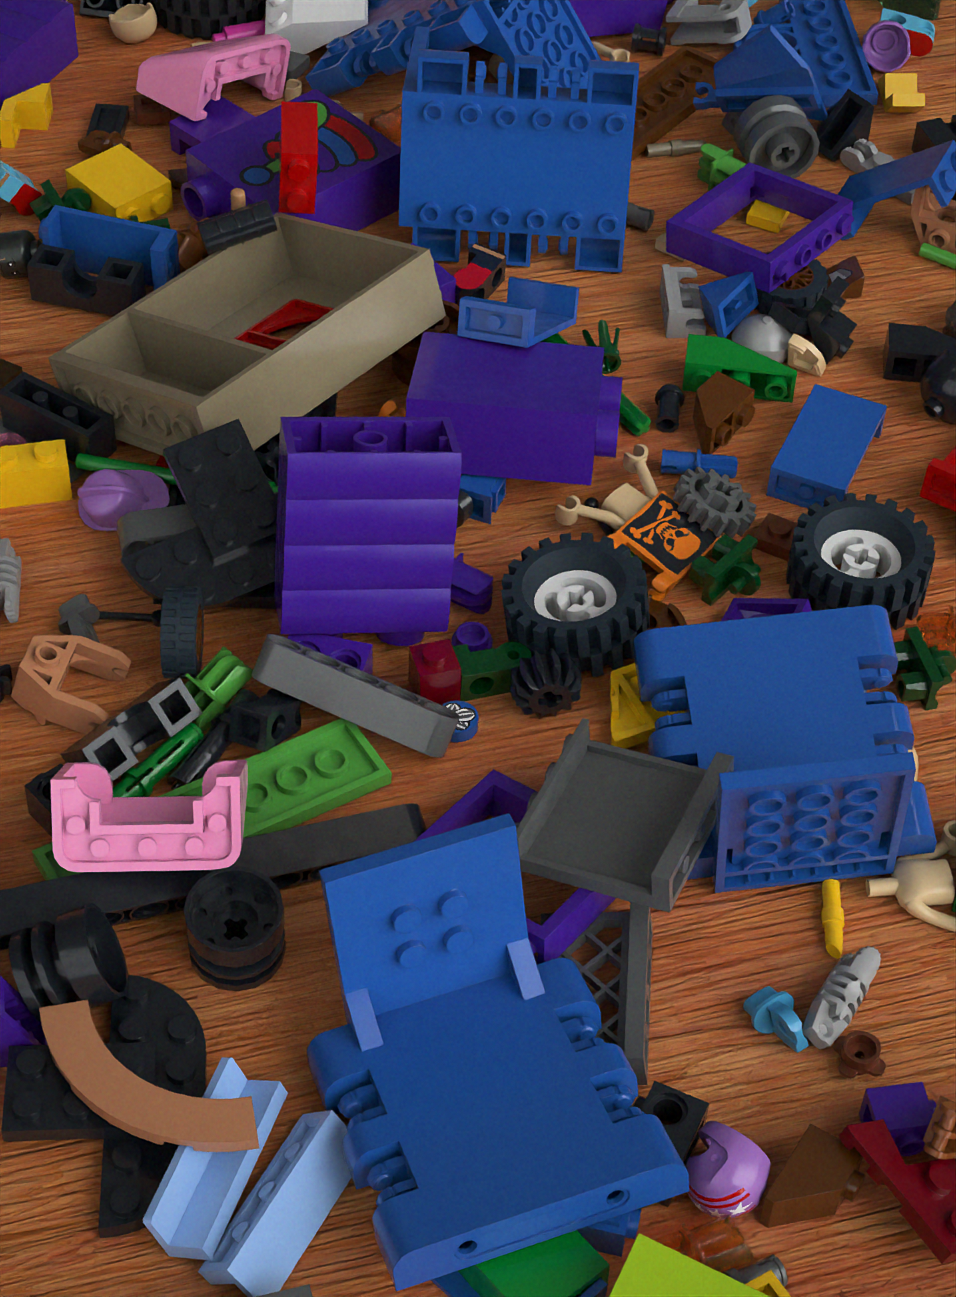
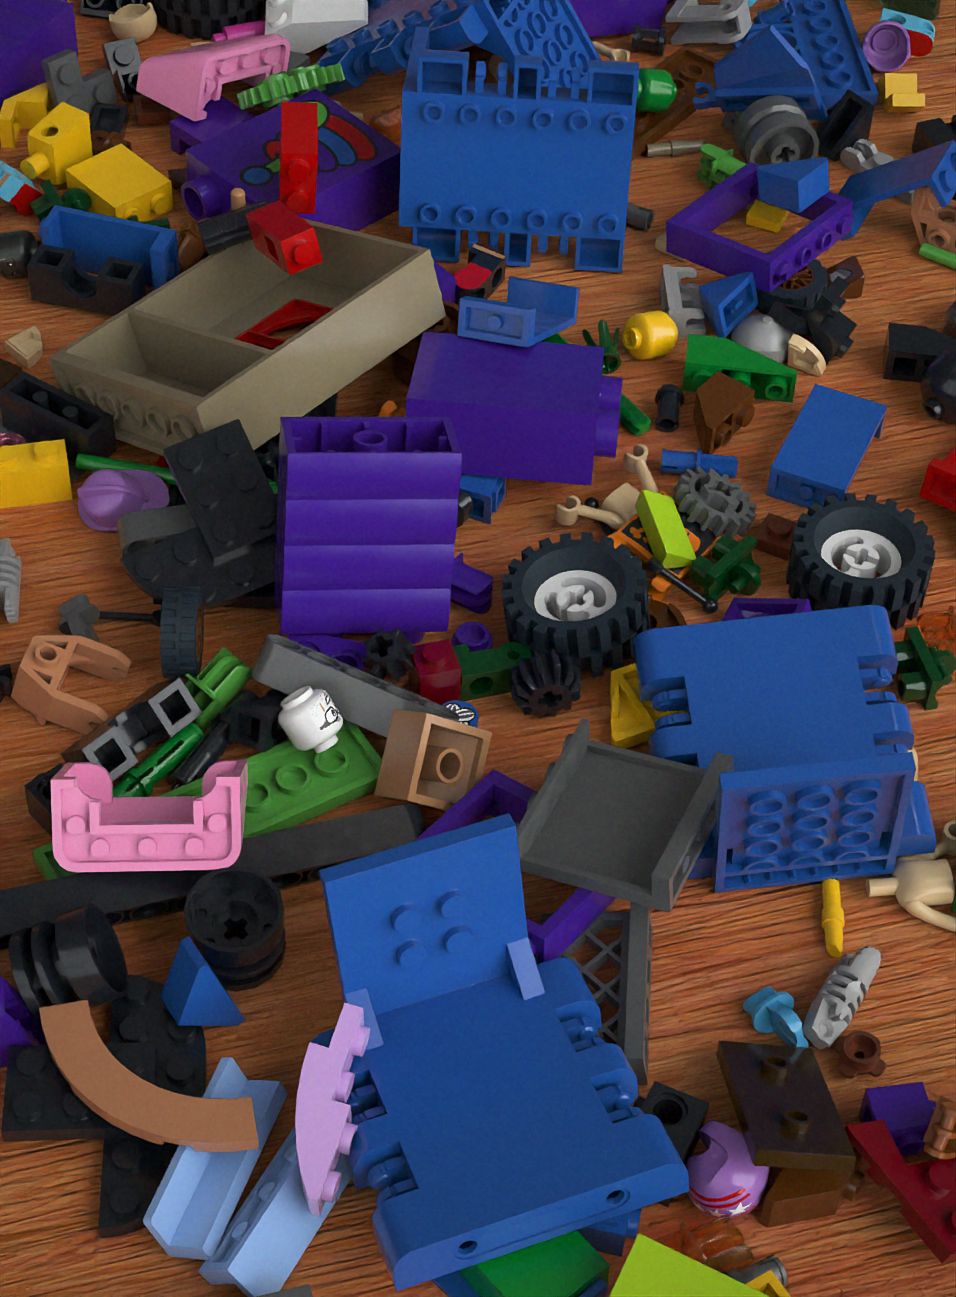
none -> tan tile [5,326,43,369]
none -> yellow torso [20,102,93,185]
none -> dark grey plate [41,49,118,114]
none -> black slope [101,37,143,103]
none -> blue slope [160,936,245,1026]
none -> bright green gear [237,64,345,110]
none -> red brick [245,200,323,275]
none -> white head [278,686,343,753]
none -> lavender slope [295,1002,370,1216]
none -> black gear [361,628,417,682]
none -> medium nougat slope [374,709,492,812]
none -> yellow head [622,310,678,360]
none -> lime slope [635,490,697,569]
none -> green head [636,68,677,113]
none -> black hinge [646,557,718,614]
none -> dark brown plate [716,1041,856,1173]
none -> blue slope [757,157,829,213]

